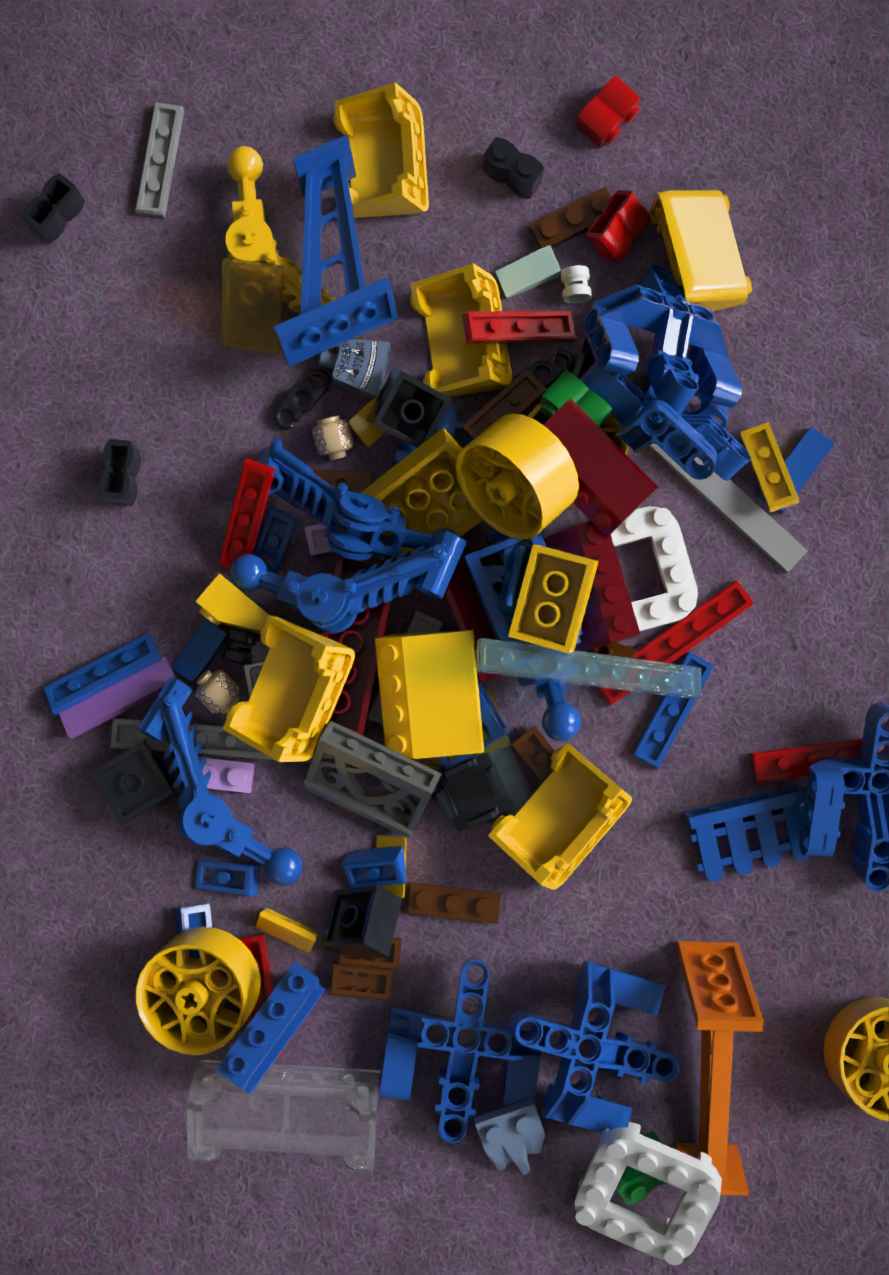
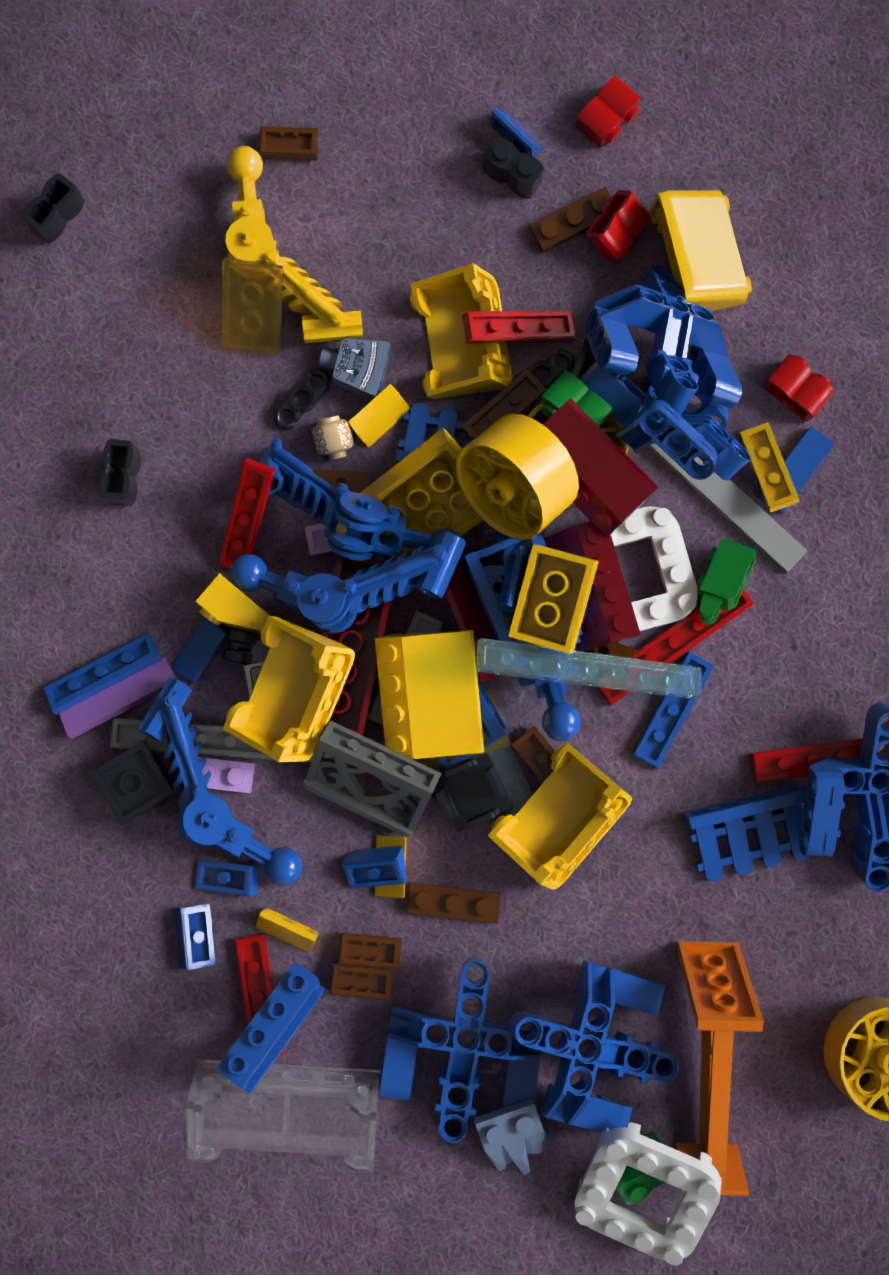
light grey tile [135,102,184,218] -> none
yellow wheel [136,927,261,1055] -> none
tan head [195,670,240,714] -> none
blue slope [253,507,301,574] -> none
blue piece [274,135,398,367] -> none
black slope [320,884,402,959] -> none
yellow windscreen [333,82,429,218] -> none
black slope [366,367,452,448] -> none
light aqua slope [495,245,561,299] -> none
white wheel [560,265,592,304] -> none
none -> reddish brown plate [259,126,319,160]
none -> blue slope [490,108,544,157]
none -> green hinge [696,538,756,626]
none -> red brick [762,354,835,422]

